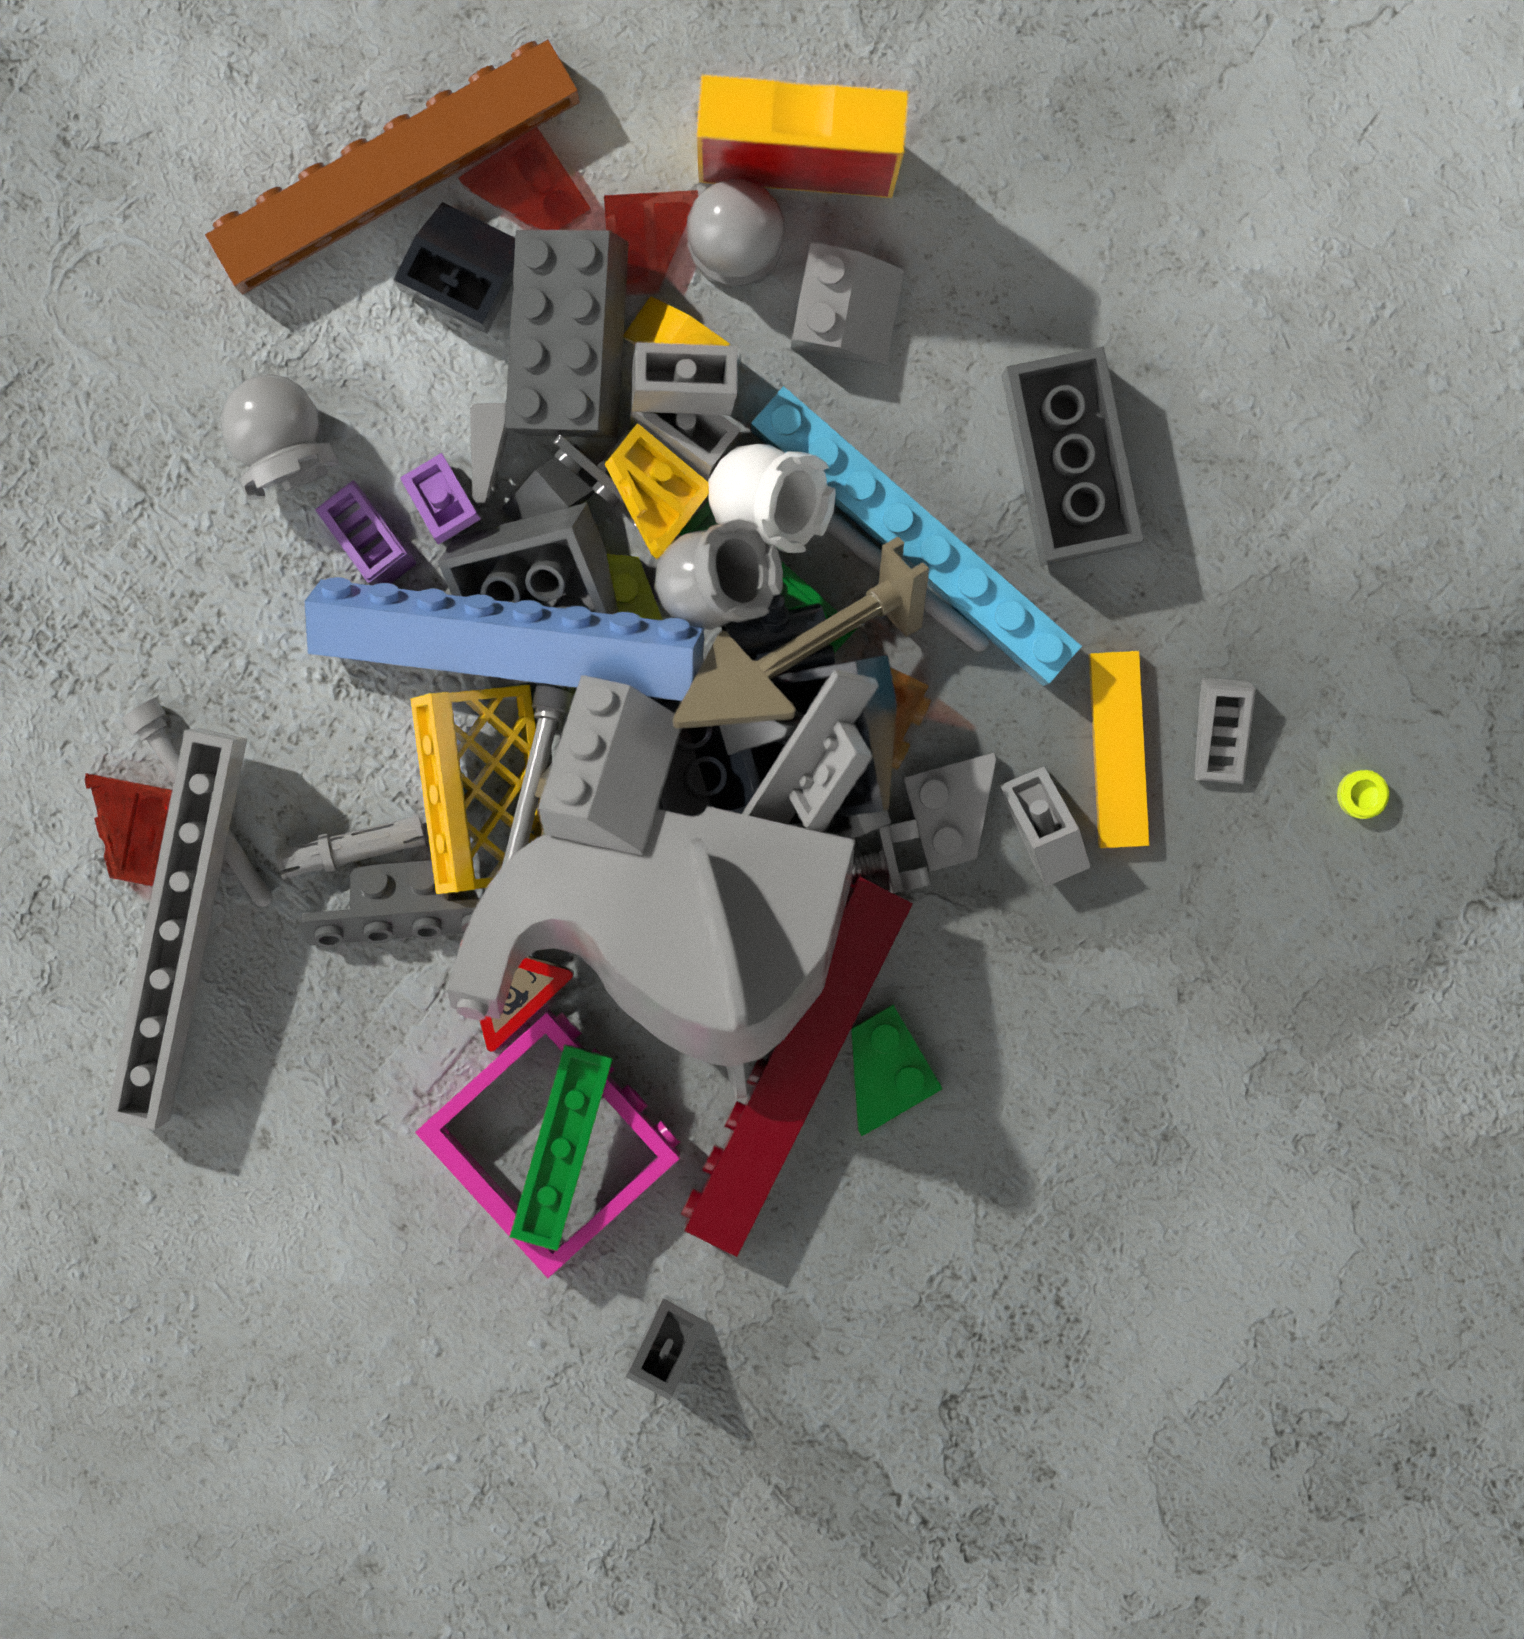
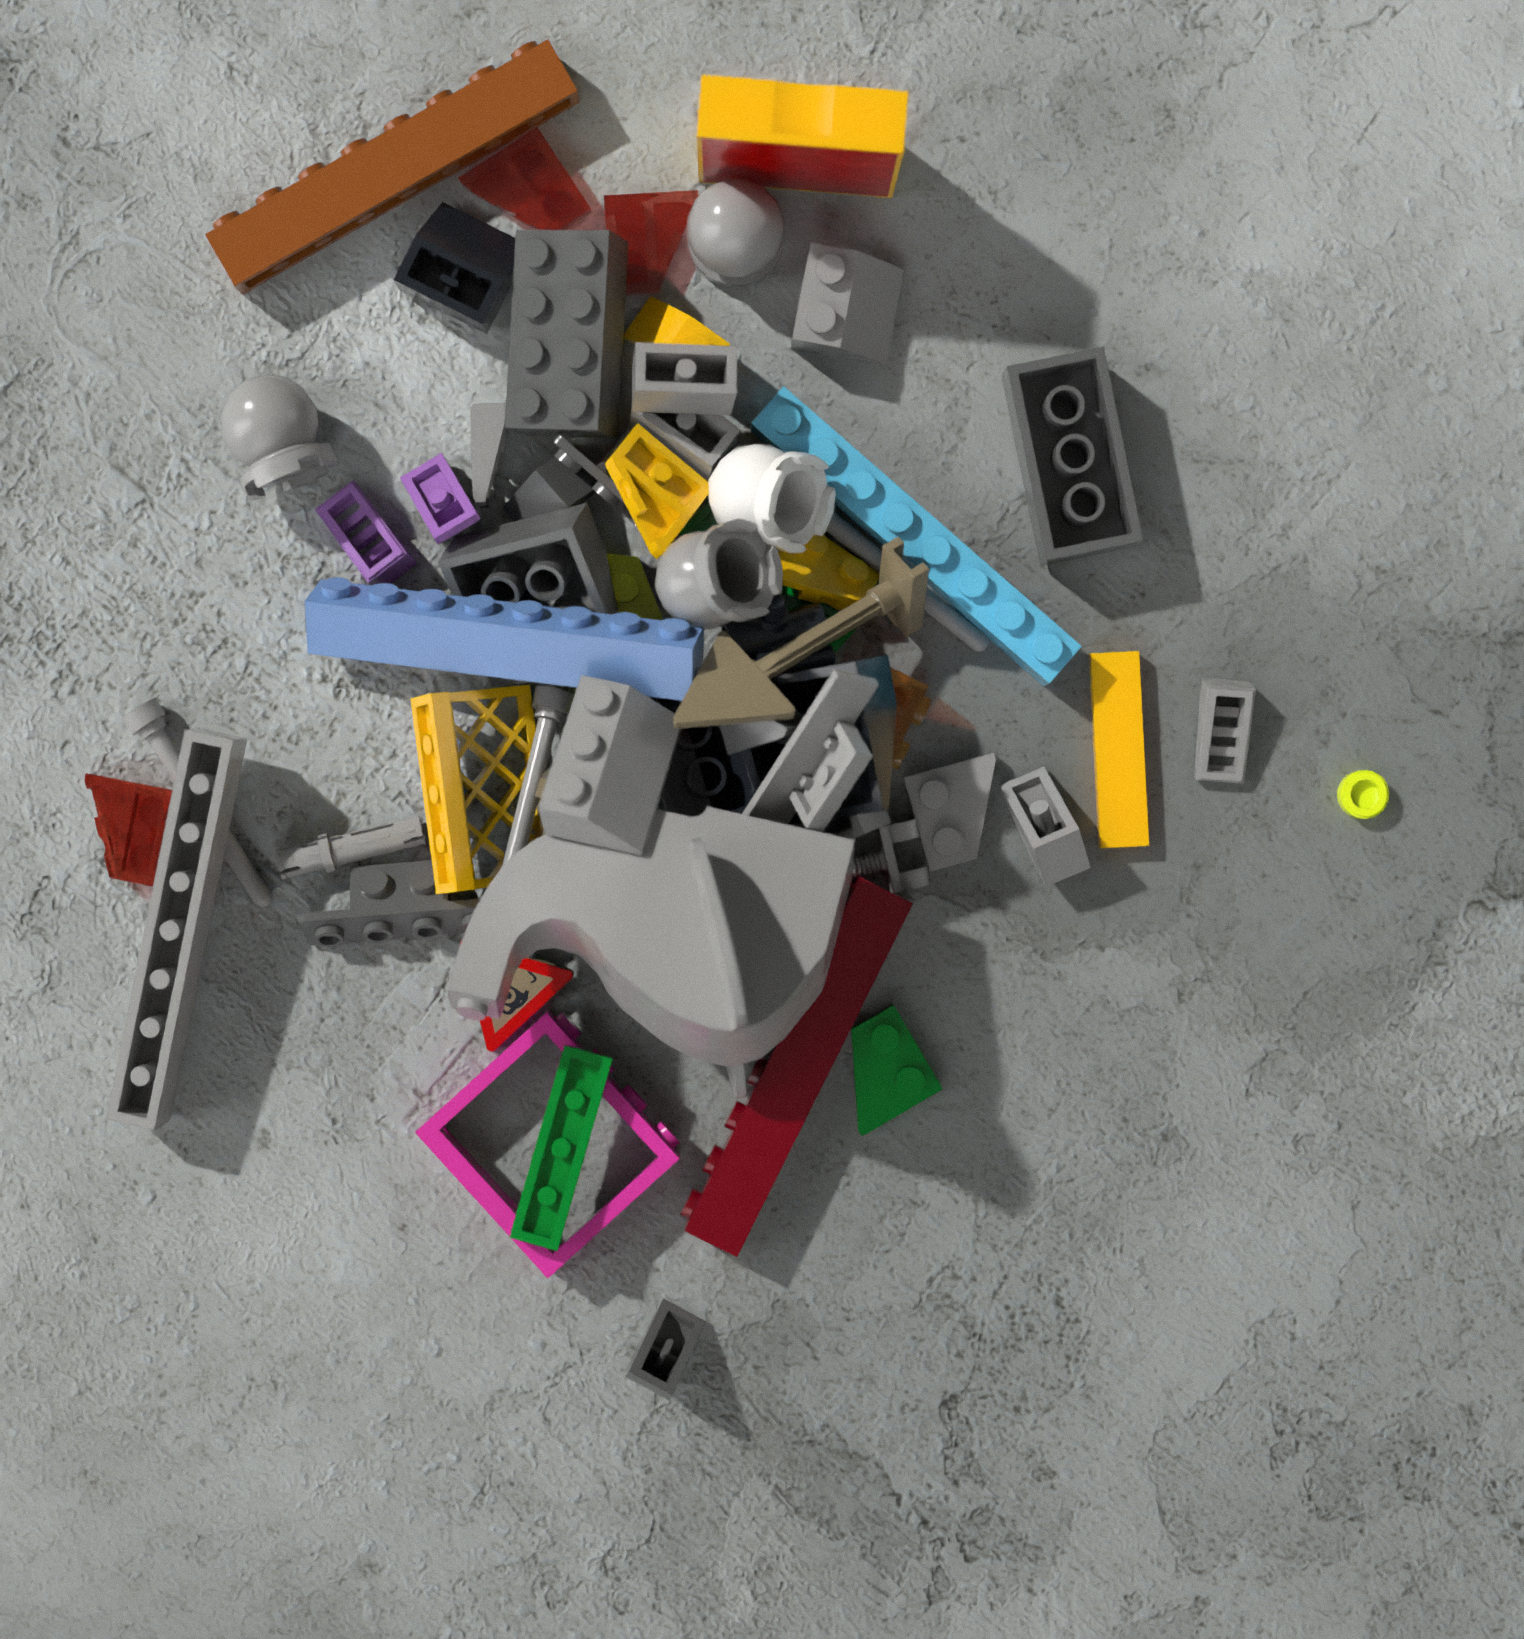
none -> yellow wing [778,535,879,610]

